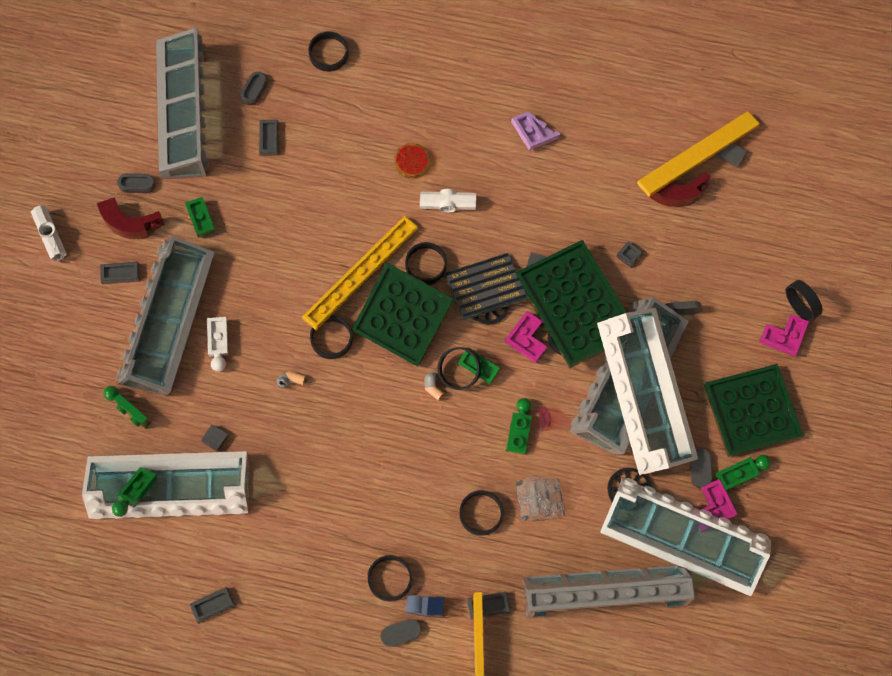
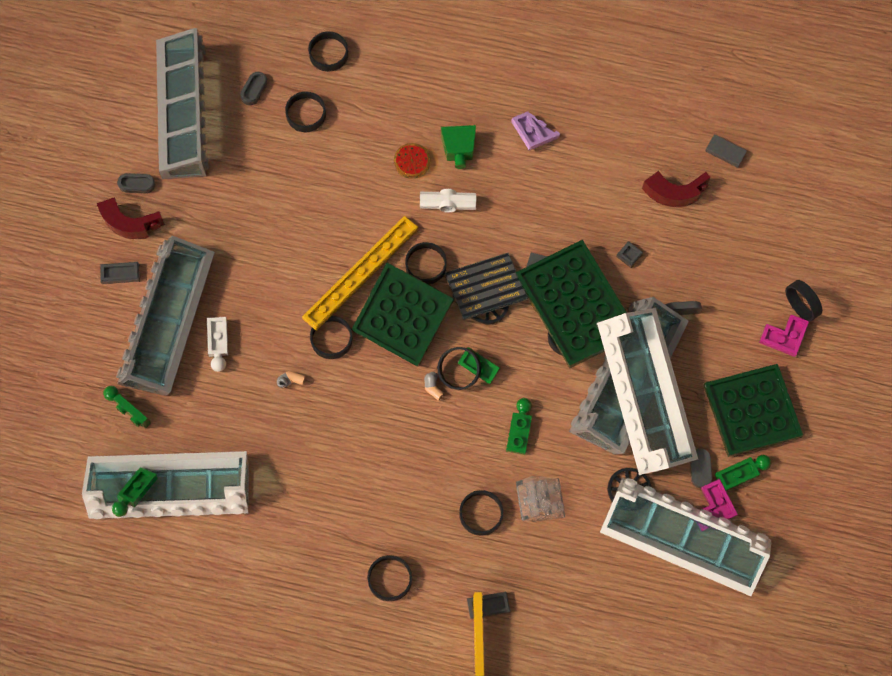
white piece [31,205,67,261] -> none
green plate [185,197,216,238] -> none
dark grey tile [189,587,235,623] -> none
dark grey tile [201,424,229,452] -> none
dark grey tile [259,120,278,156] -> none
dark grey tile [381,619,421,647] -> none
leg [405,596,444,618] -> none
dark pink plate [505,311,547,364] -> none
light grey window [522,566,694,618] -> none
clear pink tile [538,407,551,431] -> none
yellow tile [637,111,760,197] -> none
none -> black tyre [285,91,326,132]
none -> green torso [441,125,476,169]

